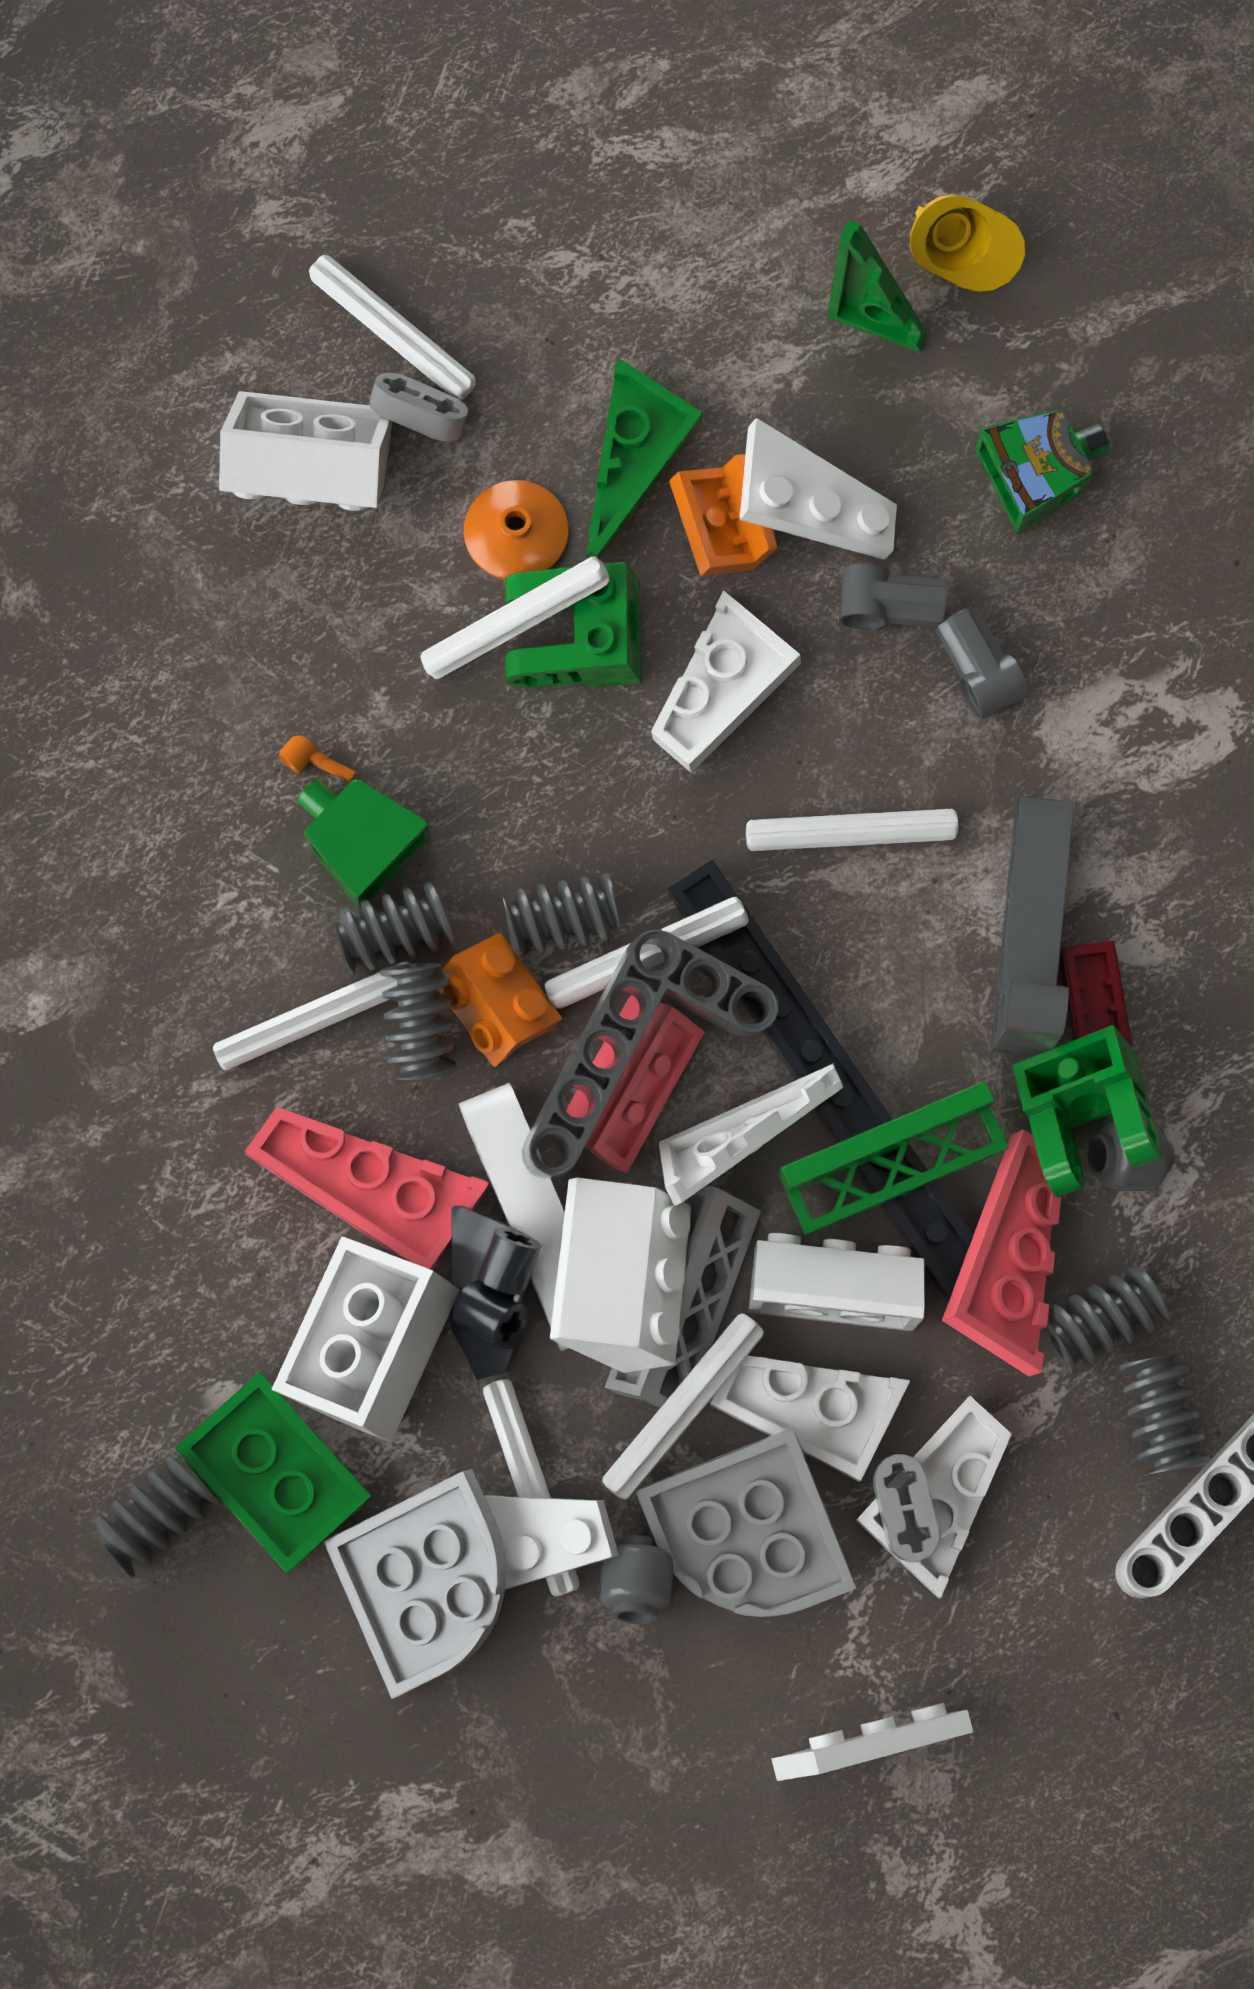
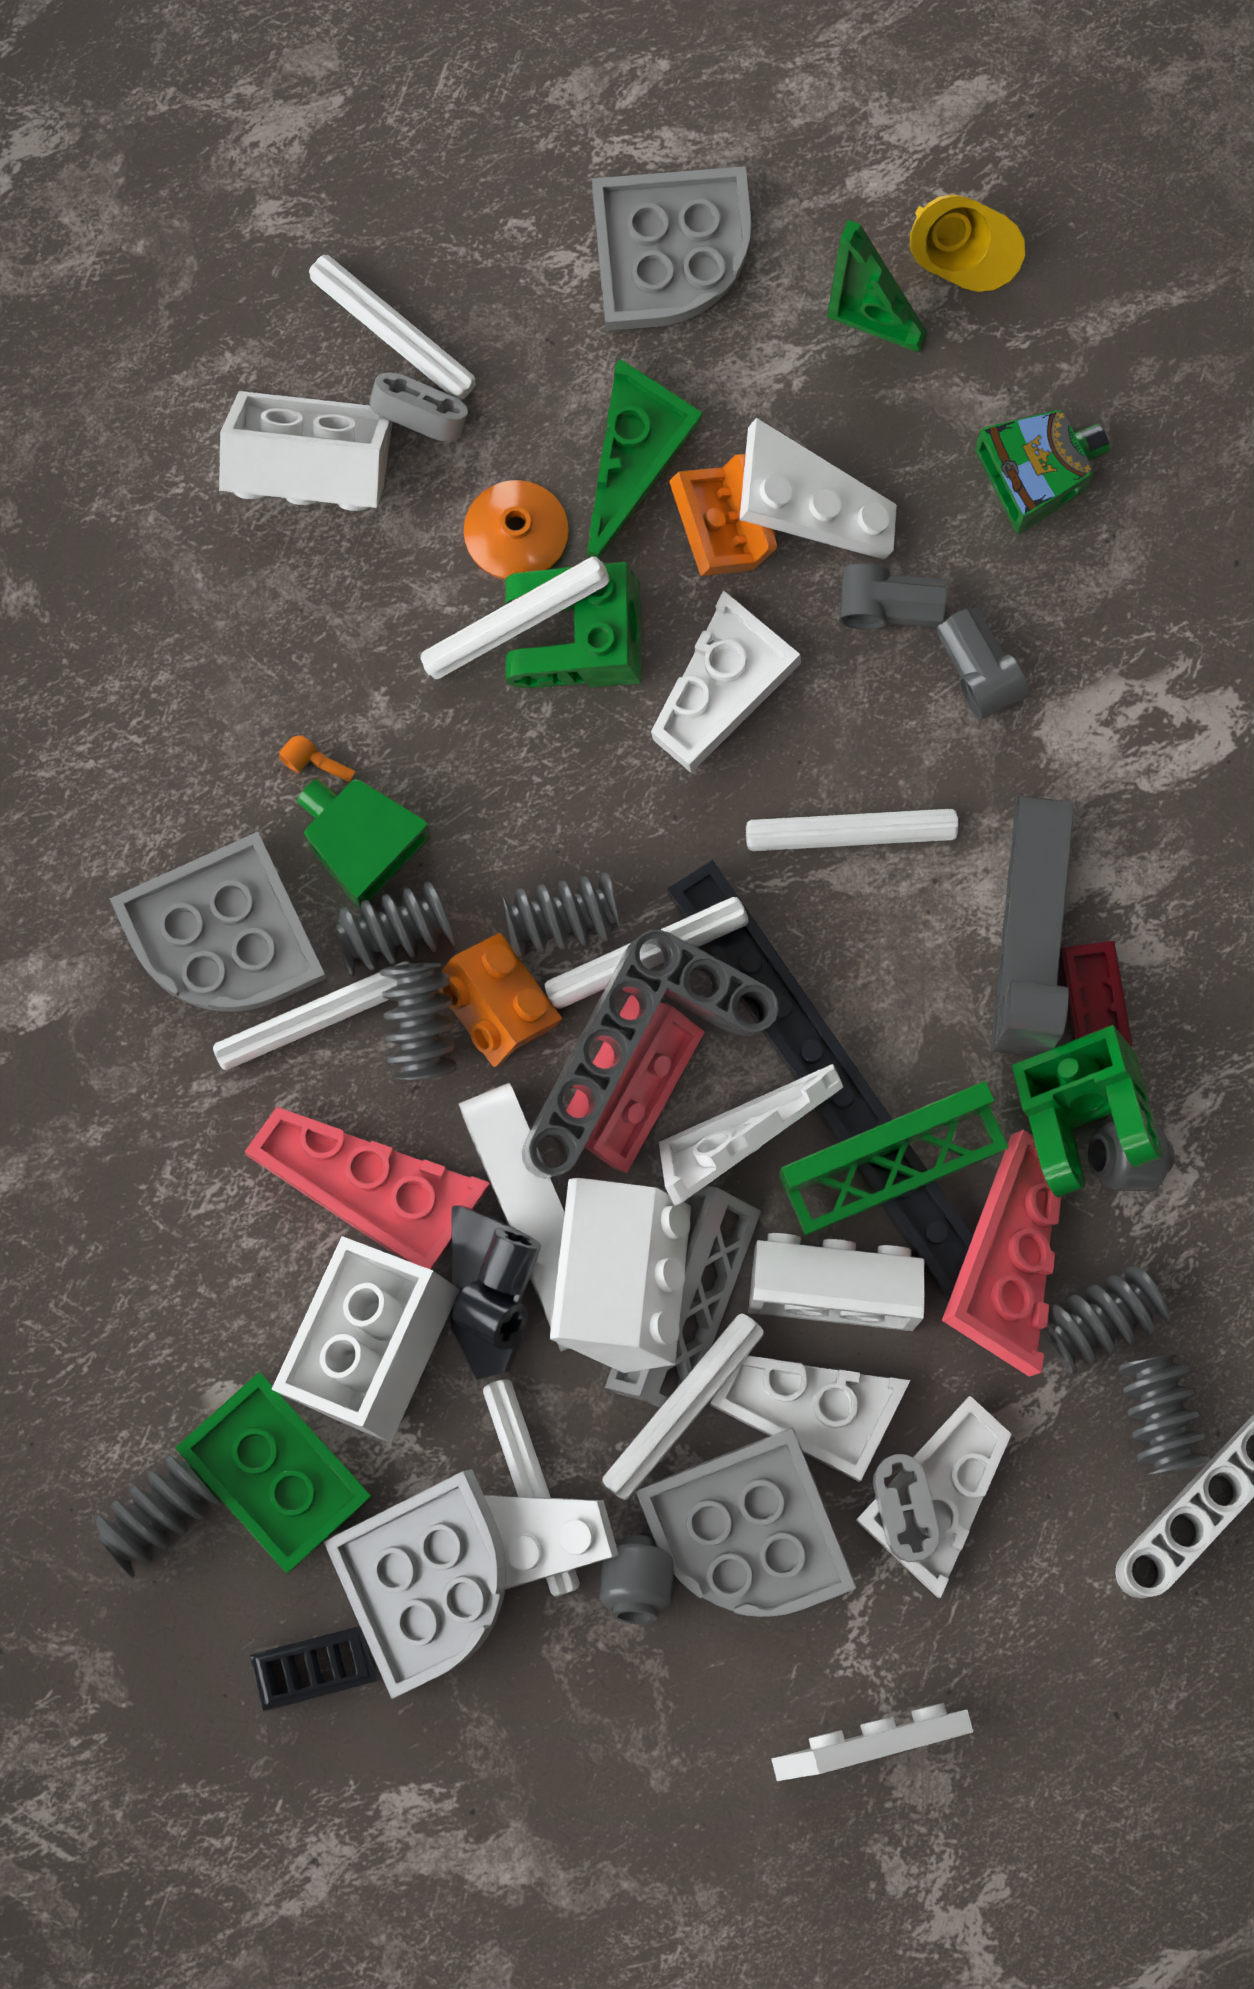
none -> light grey plate [109,832,327,1012]
none -> black slope [250,1626,377,1711]
none -> light grey plate [592,166,751,331]

